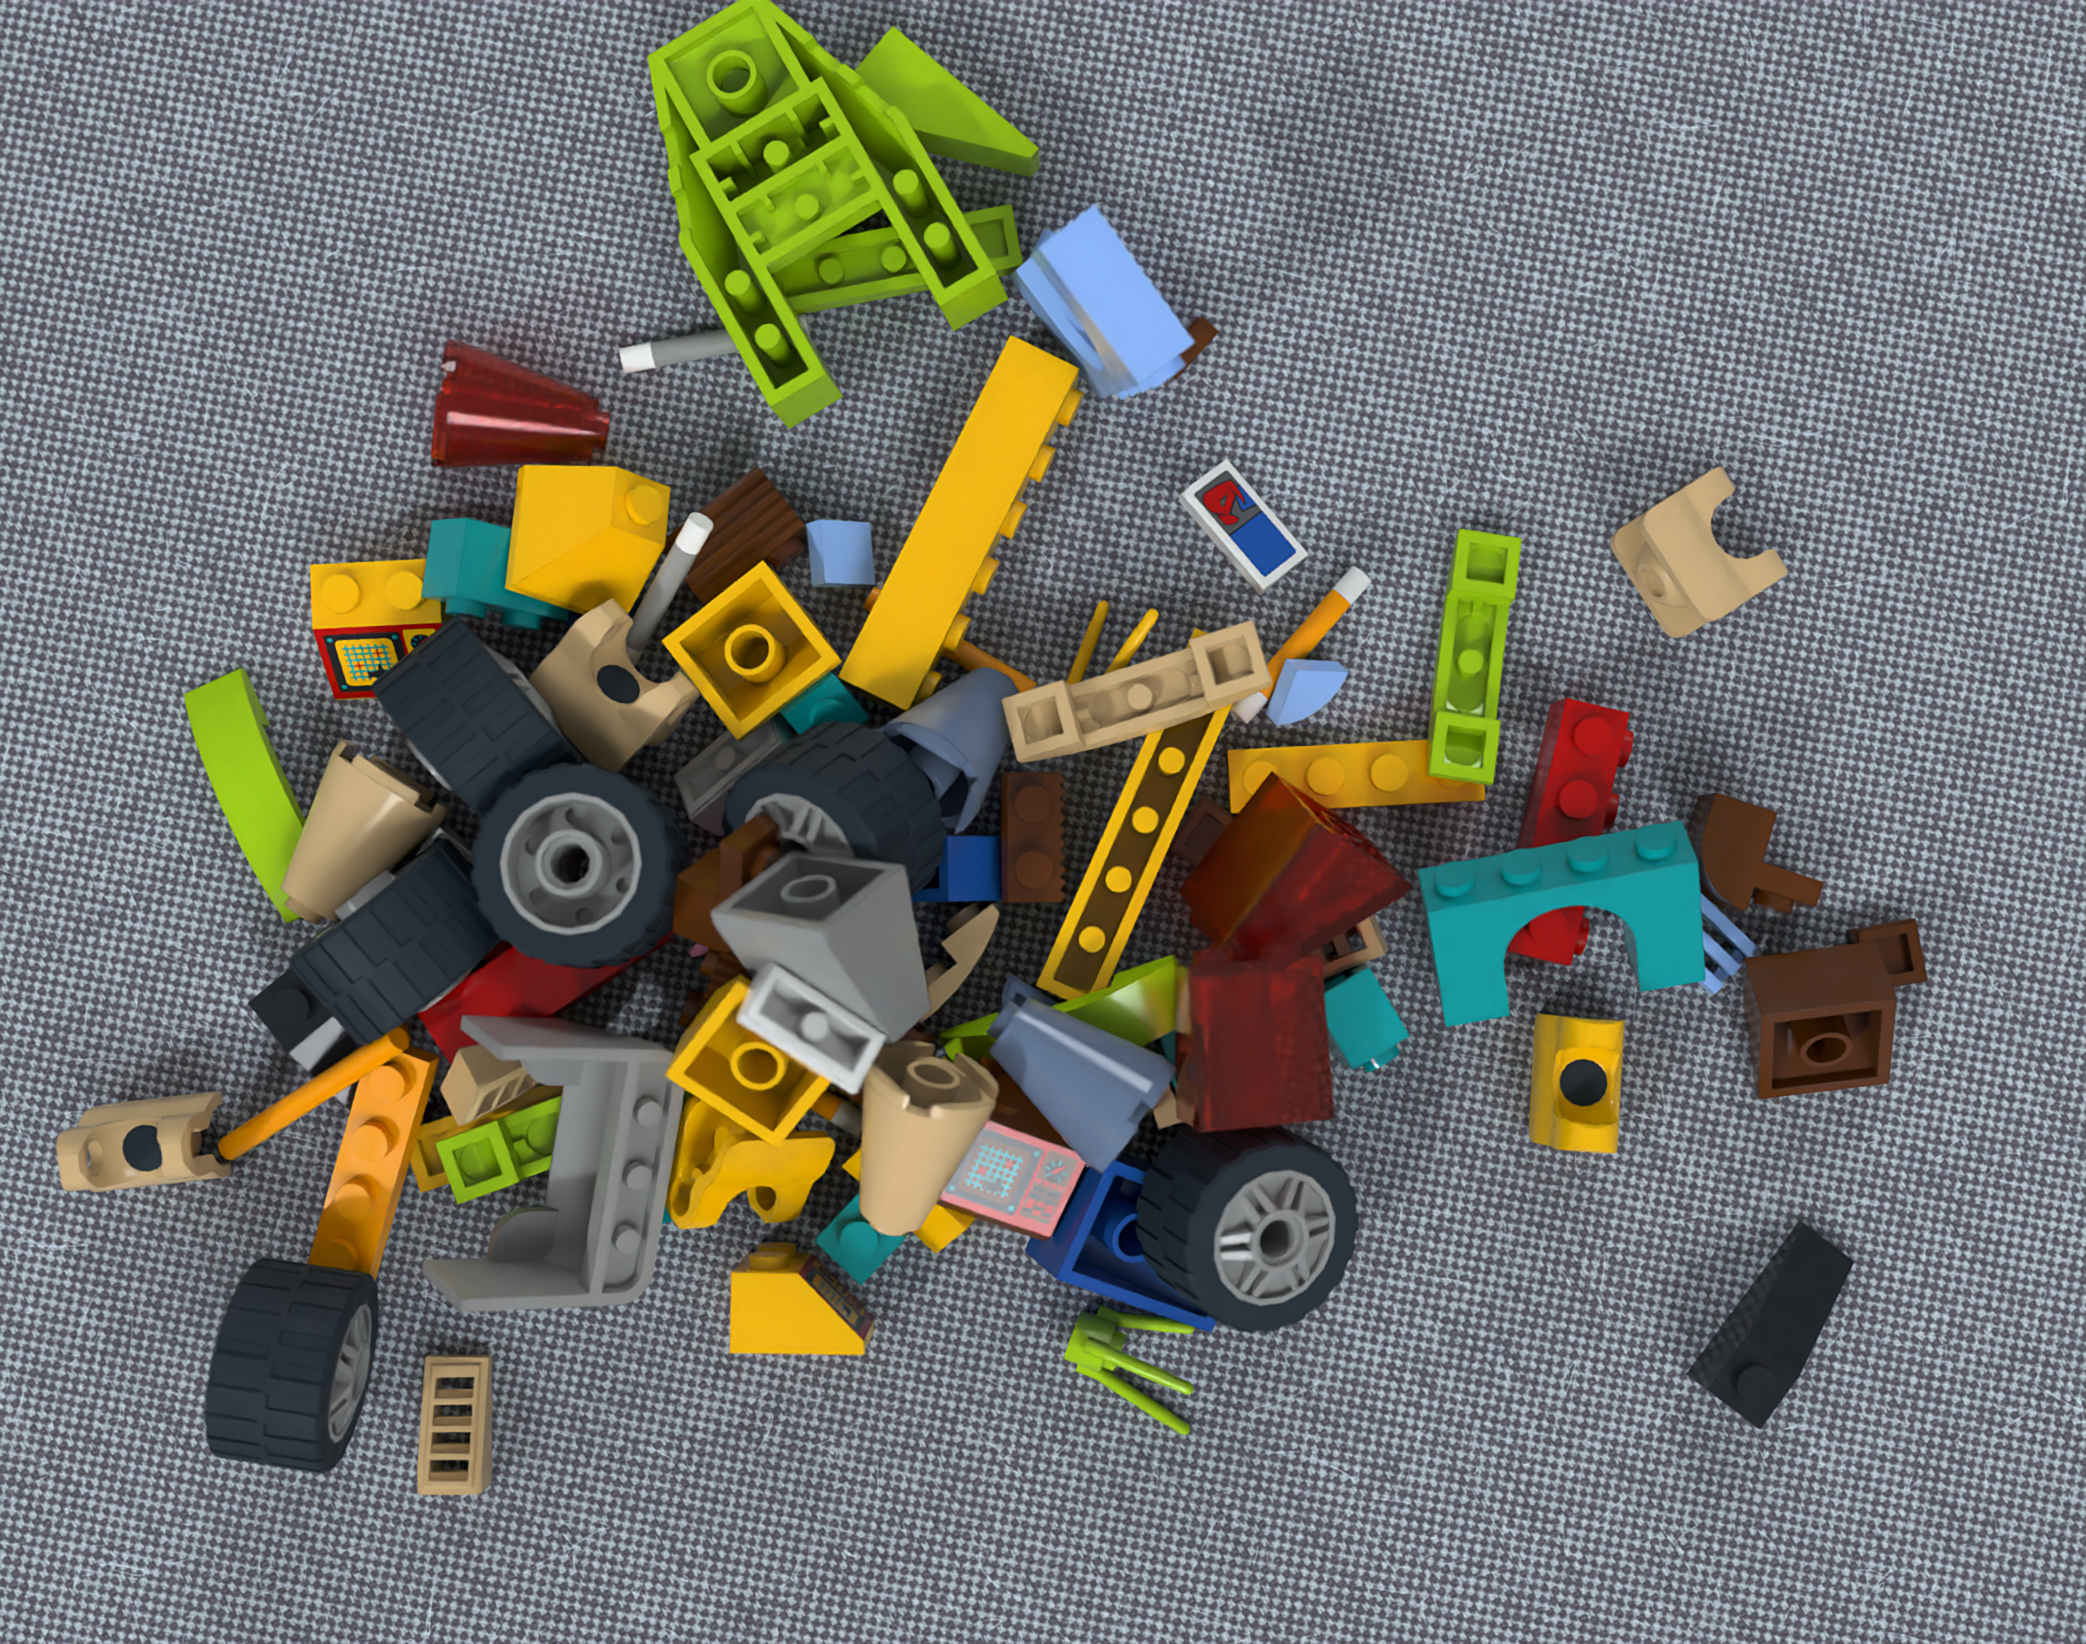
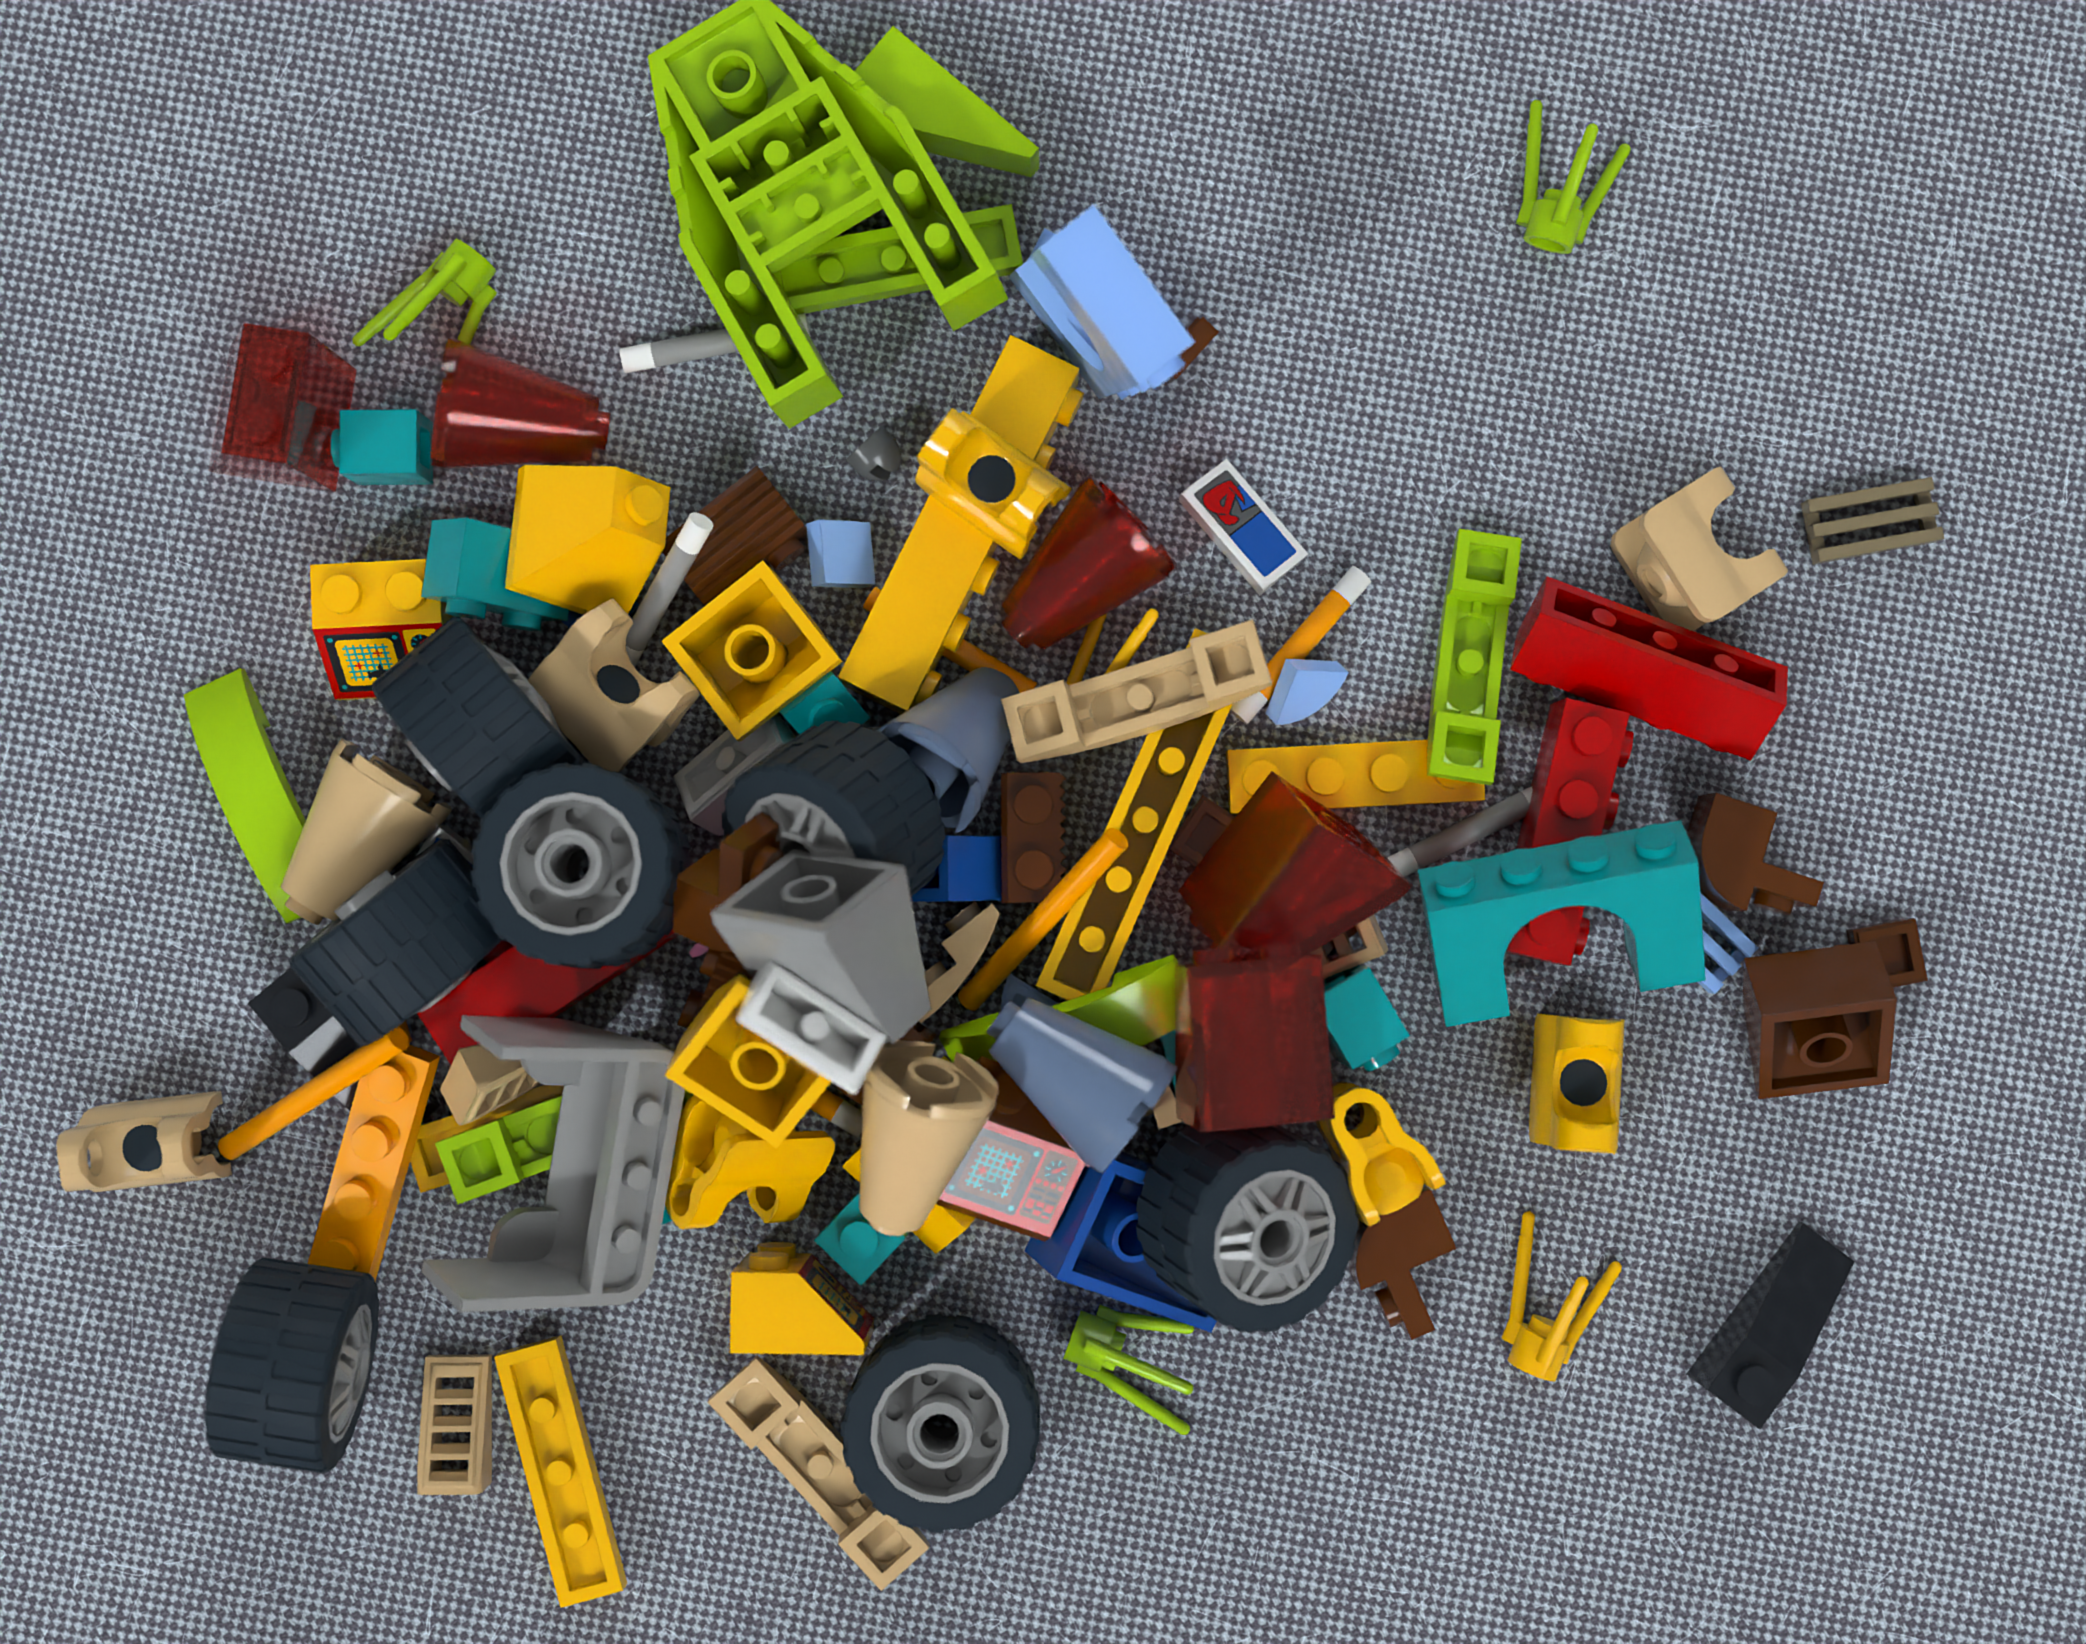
none -> clear red slope [208,323,357,492]
none -> teal brick [331,409,434,485]
none -> lime plant [352,239,497,377]
none -> yellow plate [494,1335,628,1608]
none -> tan slope [708,1356,930,1591]
none -> wheel [840,1314,1040,1533]
none -> dark grey hinge [846,426,901,482]
none -> yellow piece [915,408,1072,559]
none -> light orange bar [958,828,1129,1011]
none -> clear red cone [1001,474,1178,650]
none -> yellow piece [1313,1081,1446,1227]
none -> reddish brown brick [1348,1185,1457,1340]
none -> light grey bar [1379,786,1532,884]
none -> yellow plant [1501,1211,1622,1382]
none -> red brick [1510,576,1788,761]
none -> lime plant [1516,100,1631,254]
none -> dark tan tile [1801,477,1945,565]

